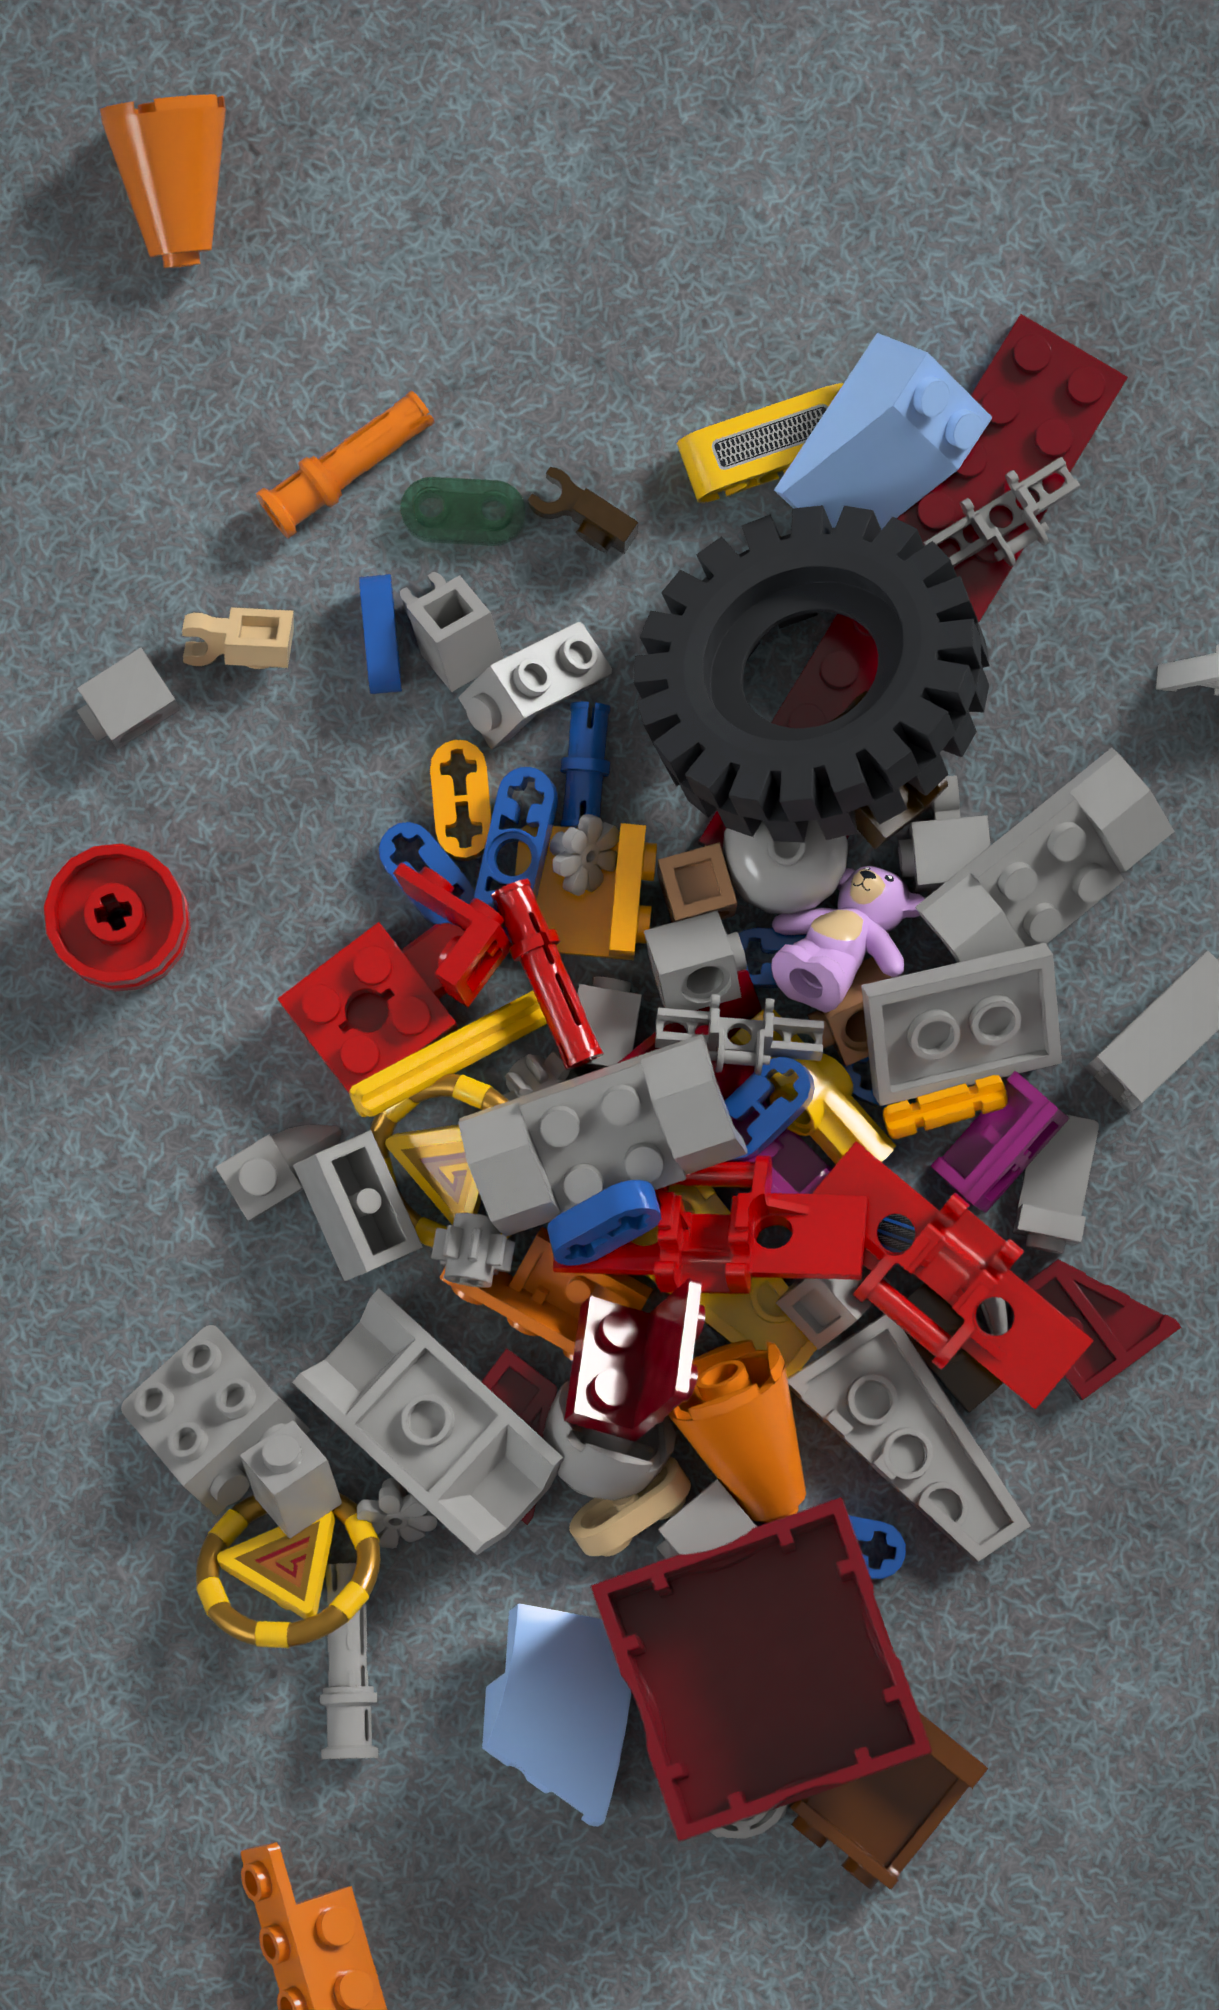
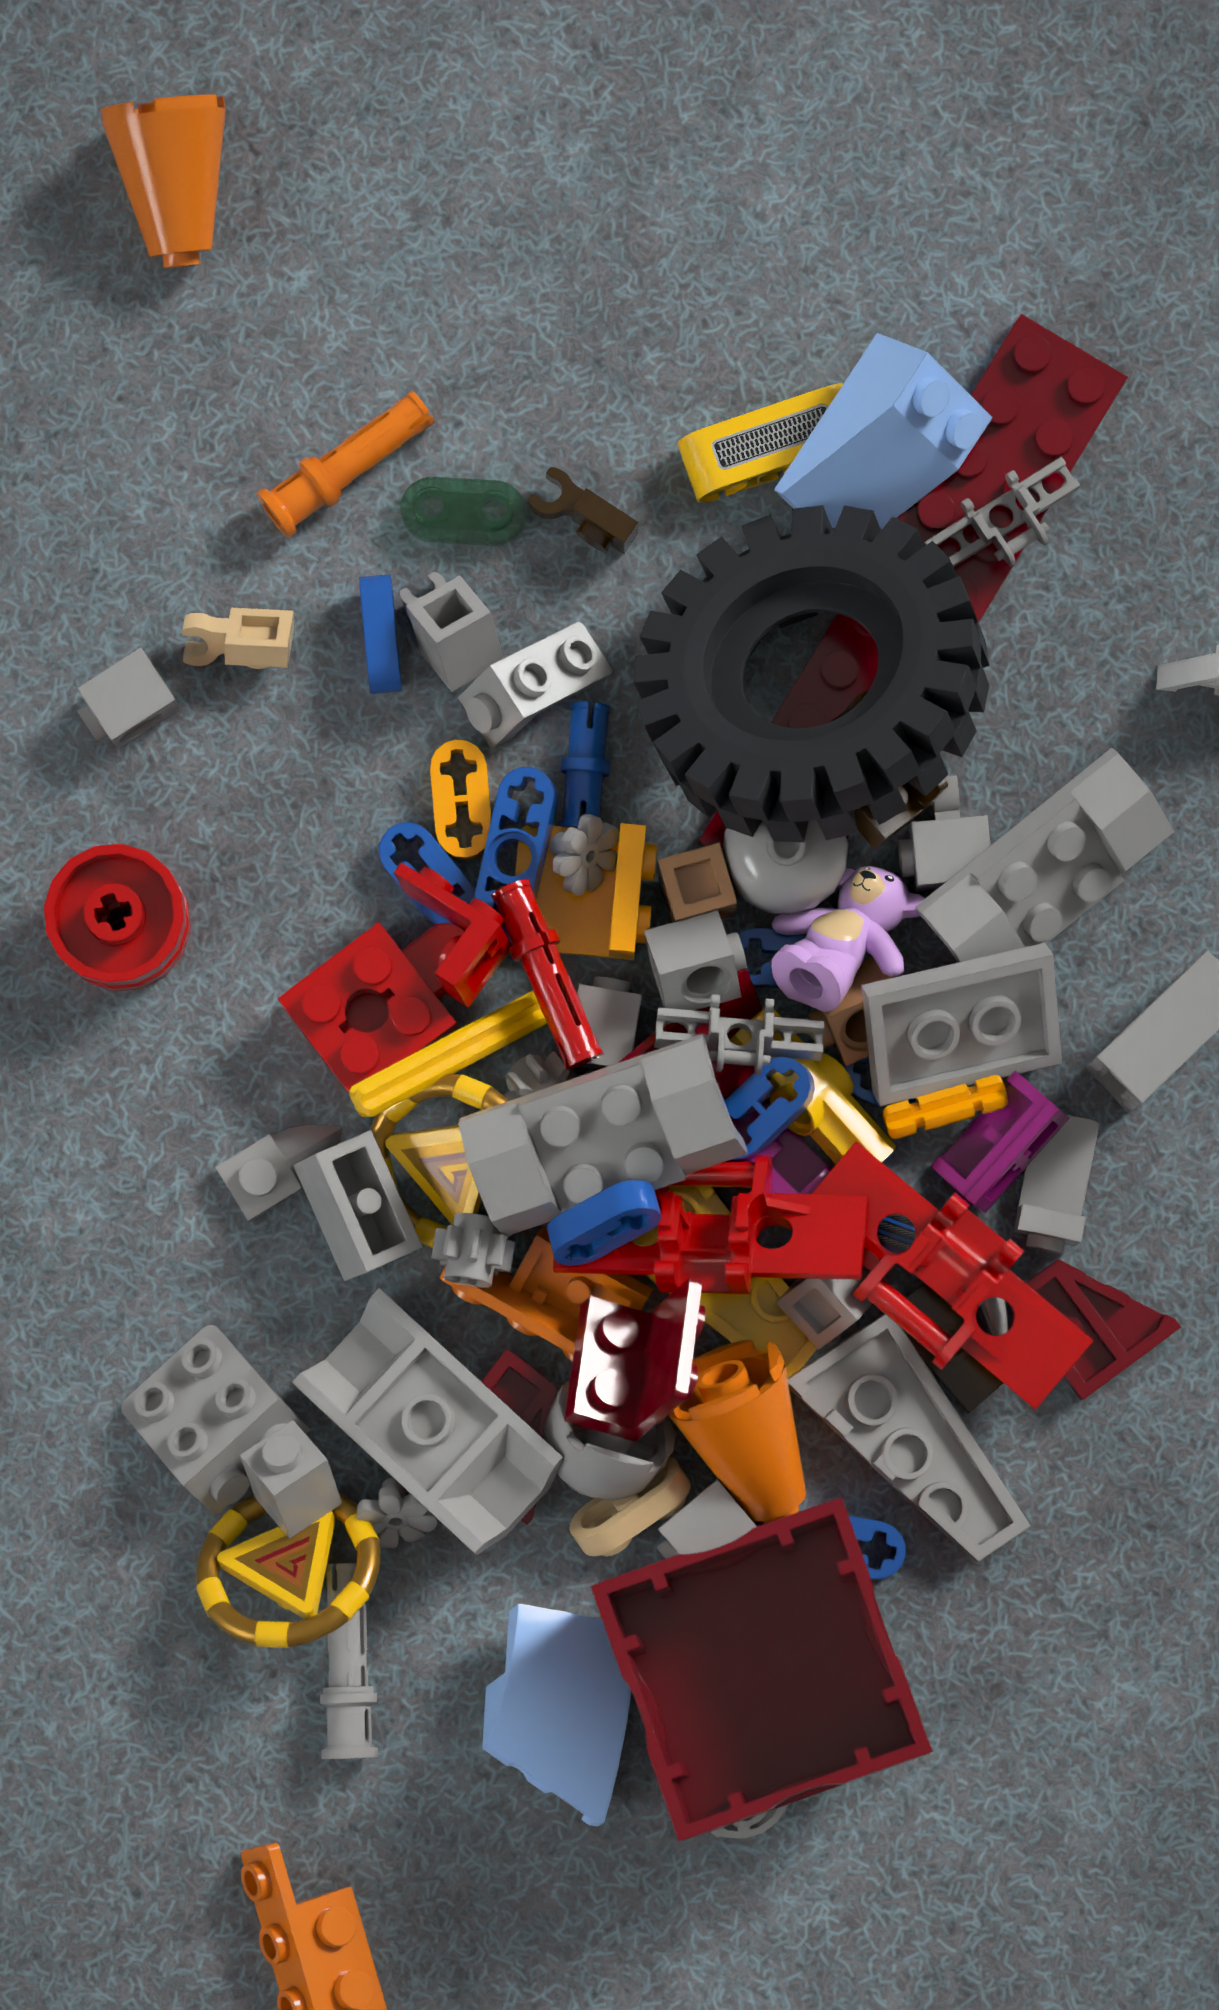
reddish brown panel [788,1711,989,1890] -> none

